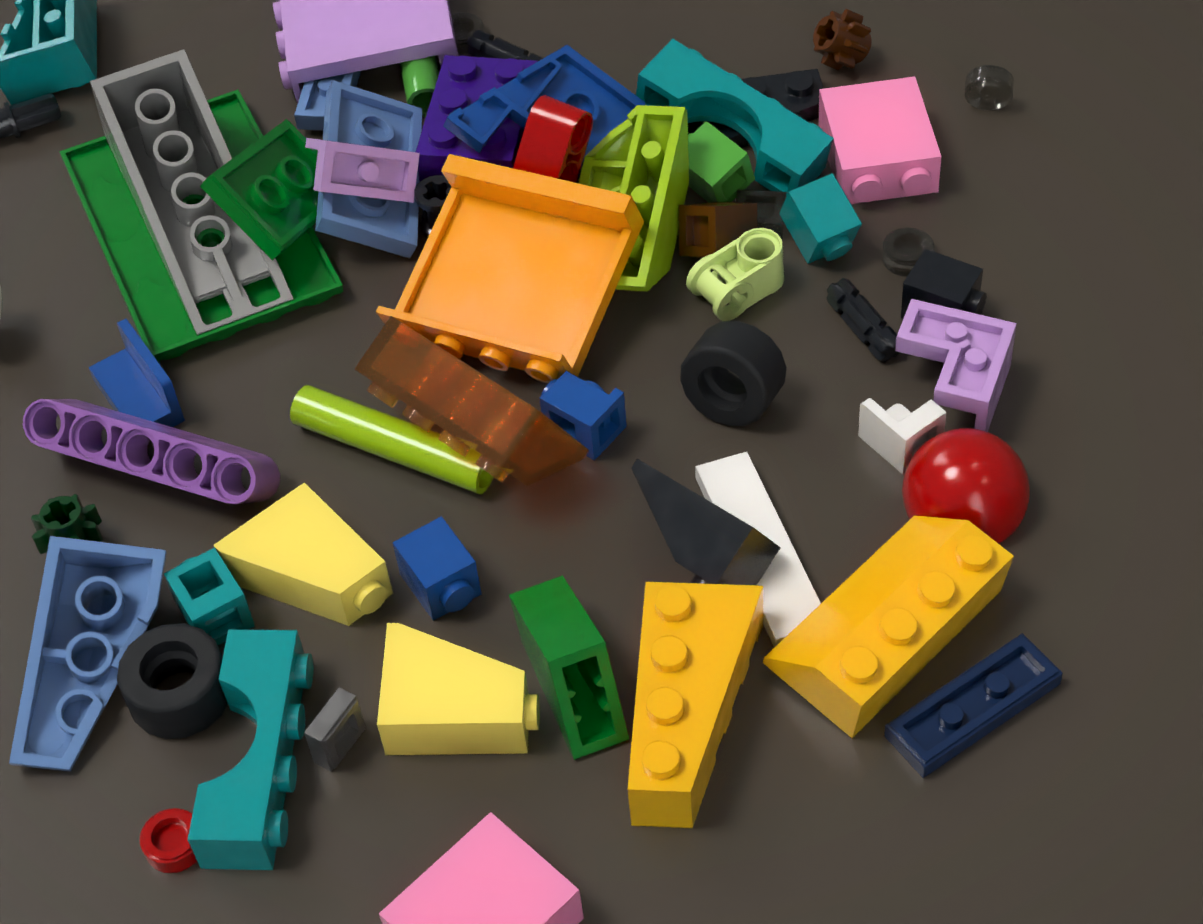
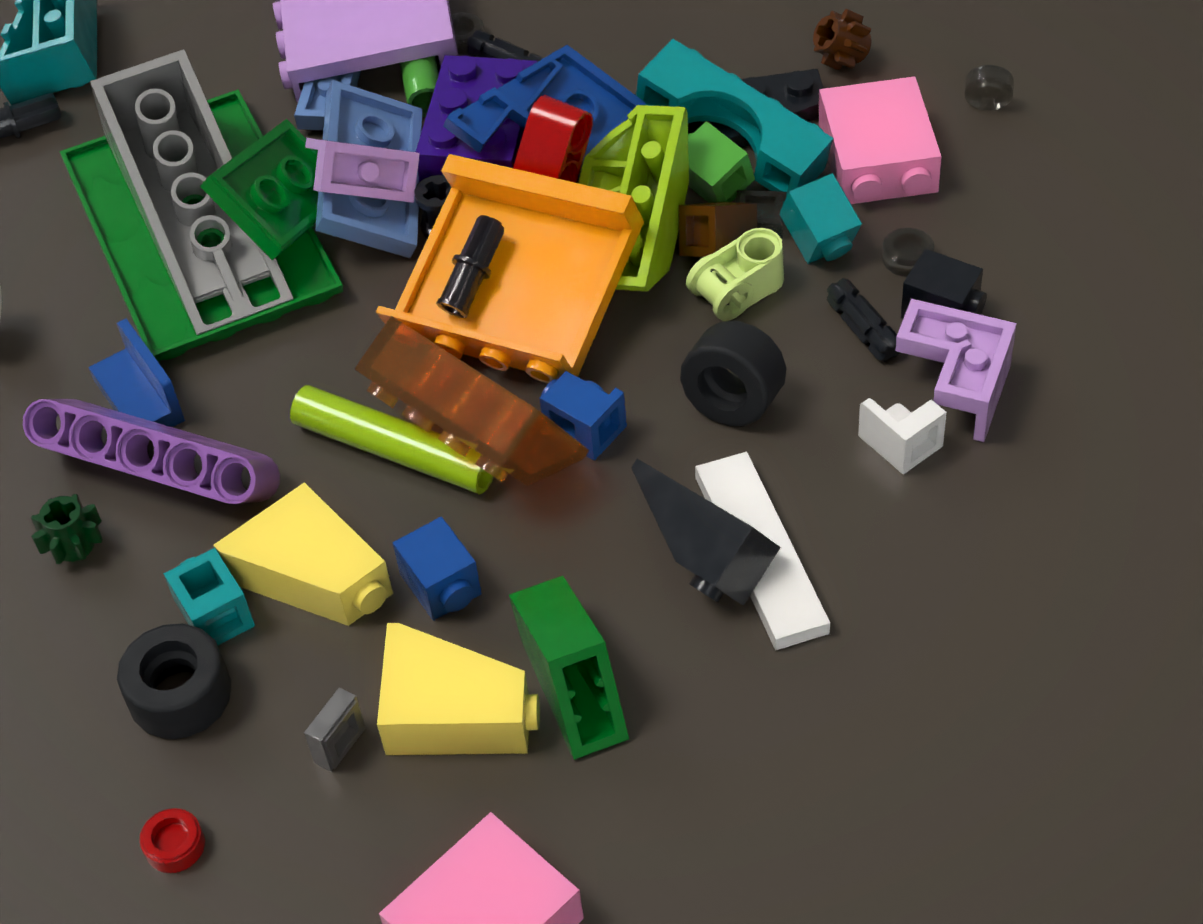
medium blue wedge [9,536,167,772] -> none
teal arch [187,629,314,870] -> none
yellow wedge [627,582,763,828] -> none
yellow slope [763,515,1014,738] -> none
dark blue tile [884,633,1063,778] -> none
red piece [902,428,1030,544] -> none
none -> black axle [436,215,504,318]

